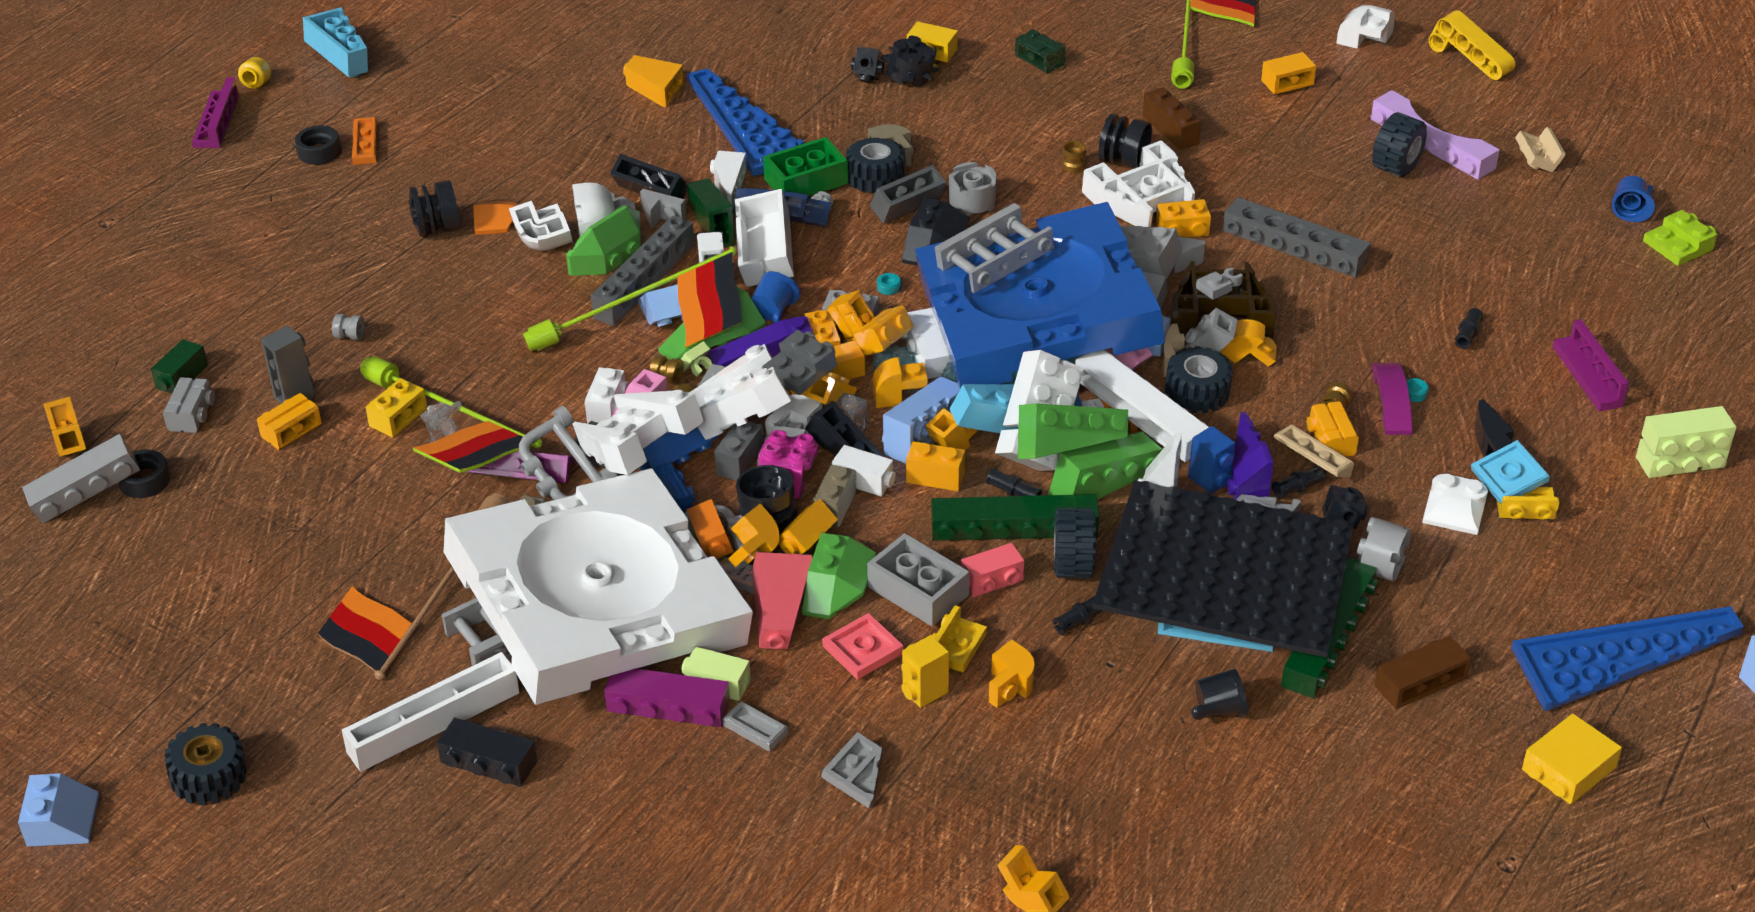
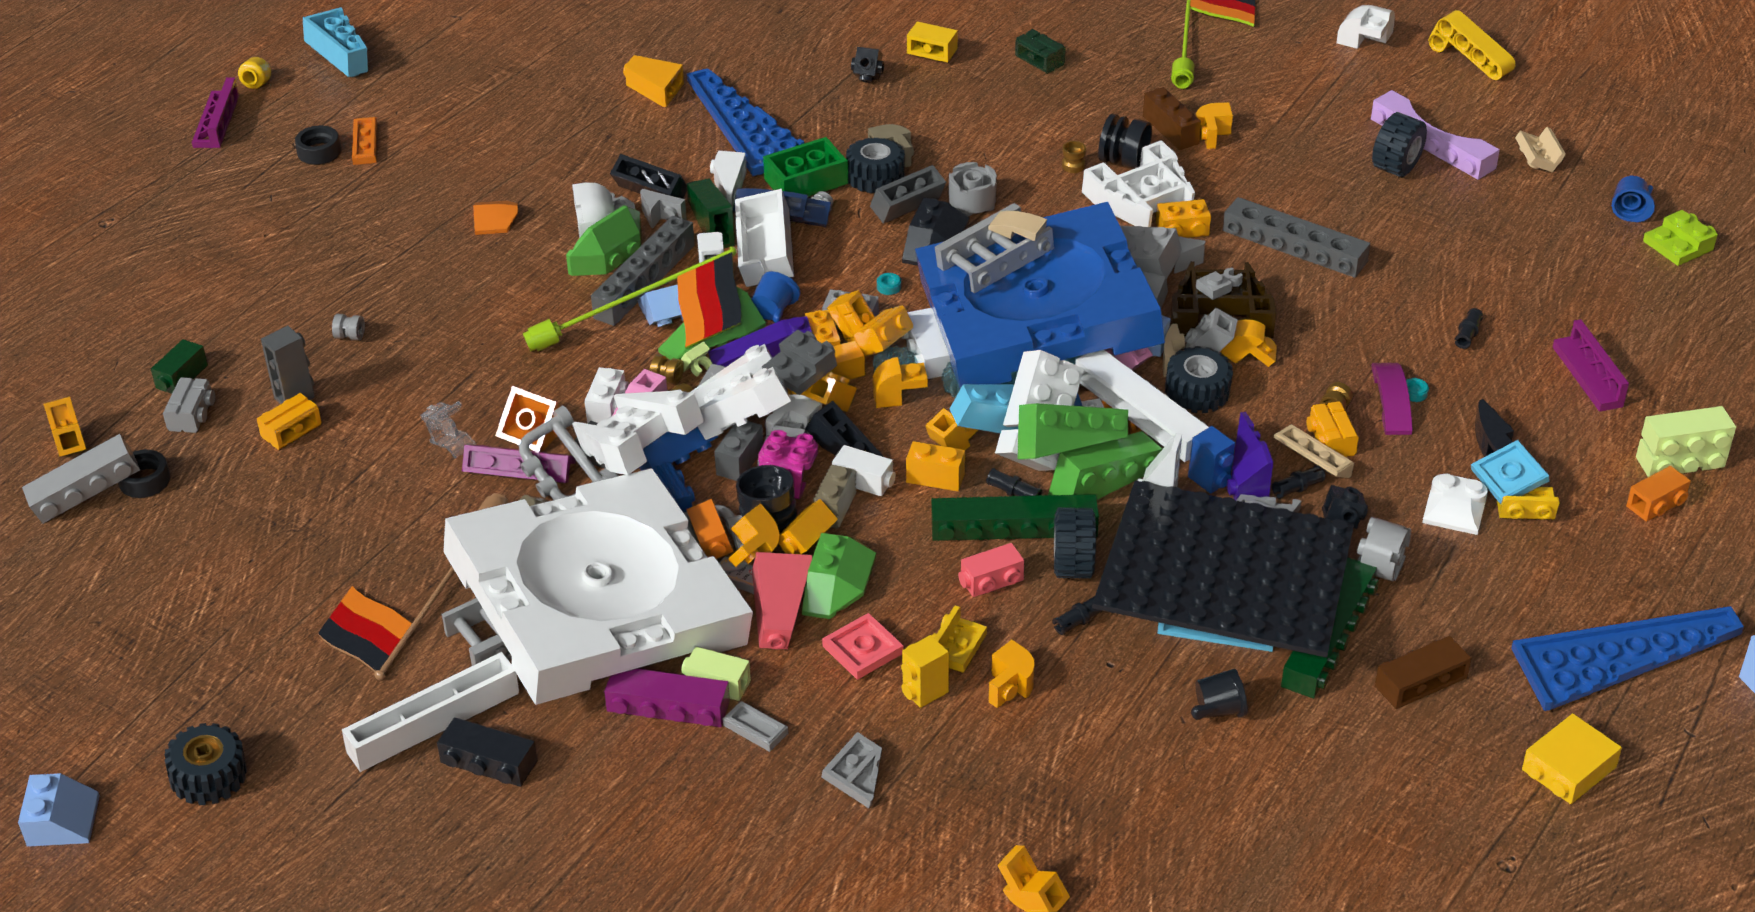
flag [360,356,542,473] -> none
yellow brick [365,378,428,437] -> none
black wheel [408,180,460,237] -> none
white brick [509,201,573,251] -> none
clear brick [835,392,868,432] -> none
light grey brick [867,533,969,627] -> none
black brick [880,35,941,87] -> none
light blue wedge [882,377,960,464] -> none
light orange brick [1261,52,1316,94] -> none
none -> orange slope [495,386,559,452]
none -> tan slope [988,211,1047,241]
none -> light orange brick [1196,102,1233,149]
none -> orange brick [1626,466,1691,522]

